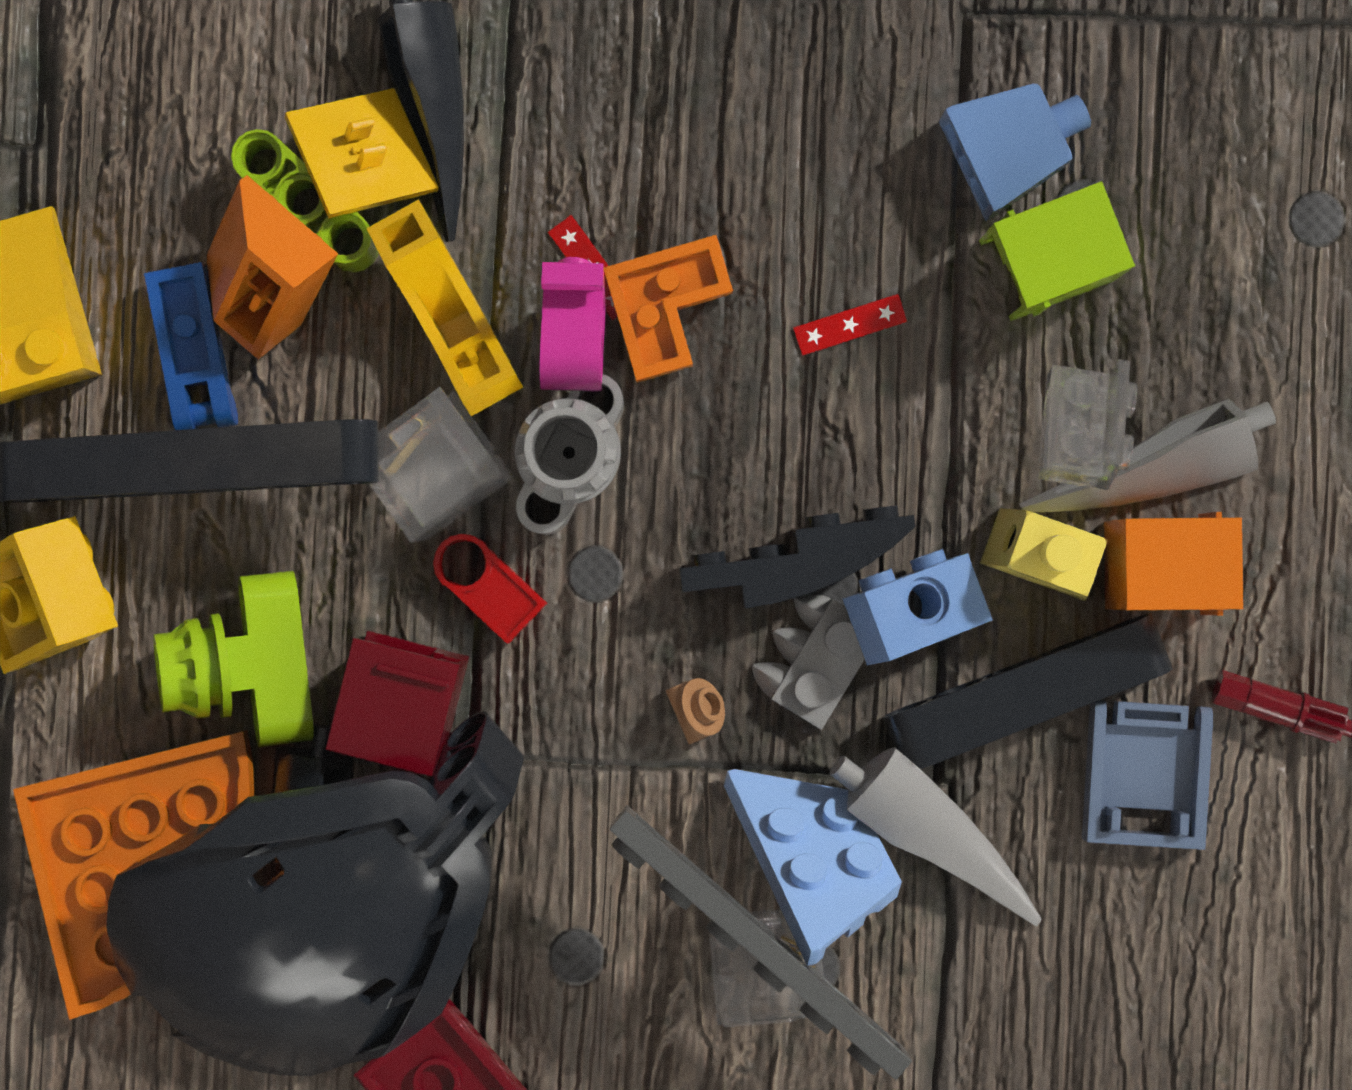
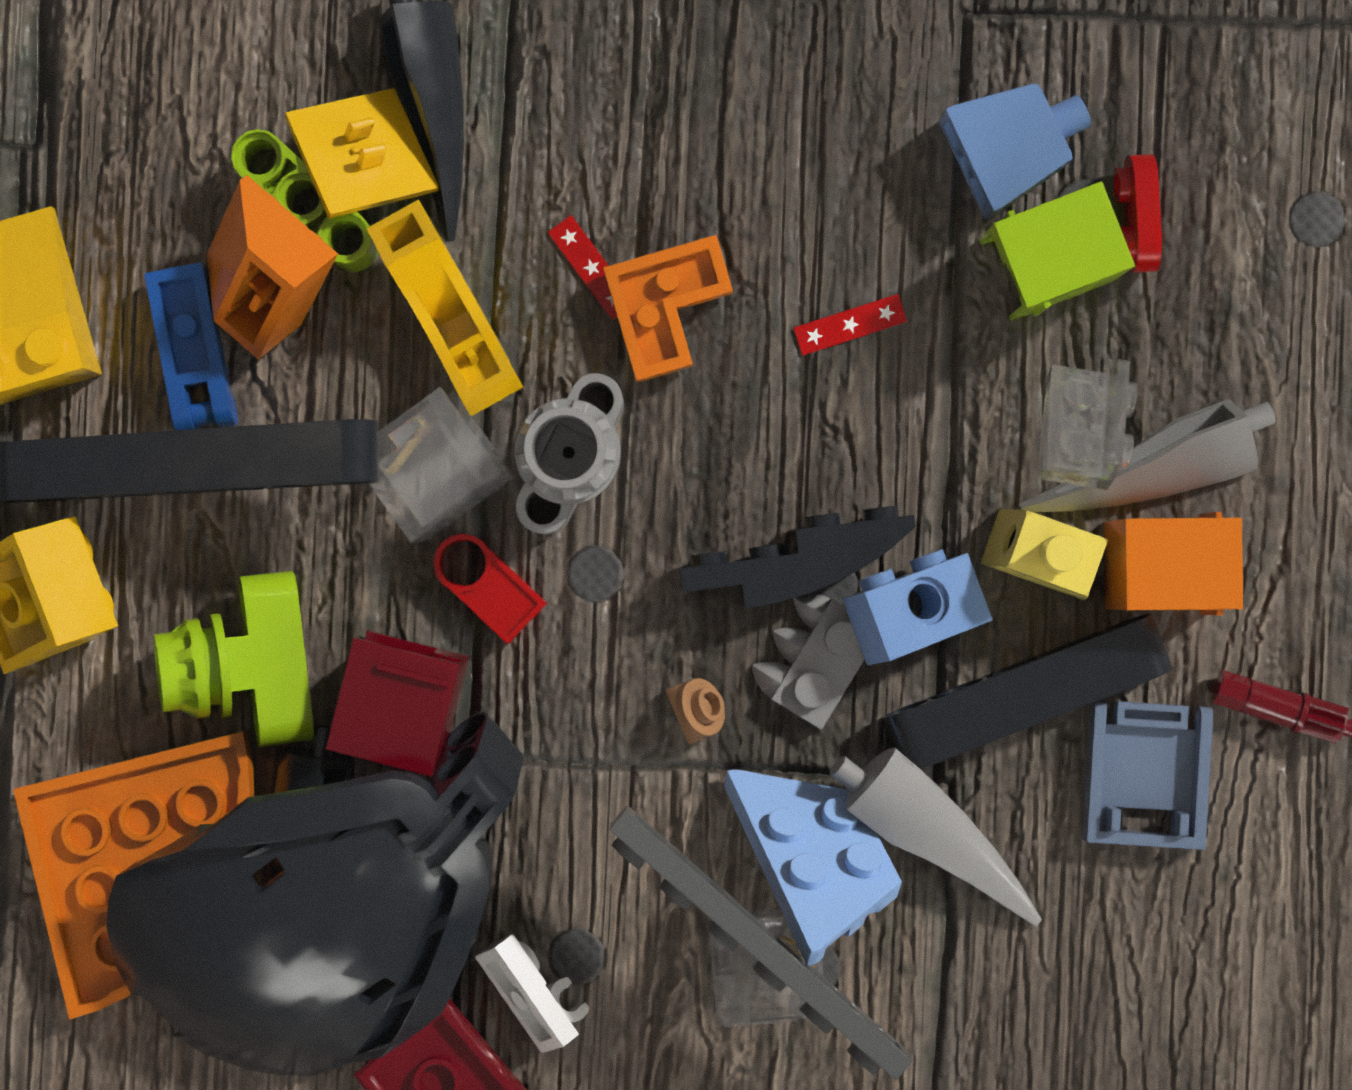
dark pink pin [539,257,606,391] -> none
none -> white plate [475,934,589,1053]
none -> red plate [1113,154,1162,273]

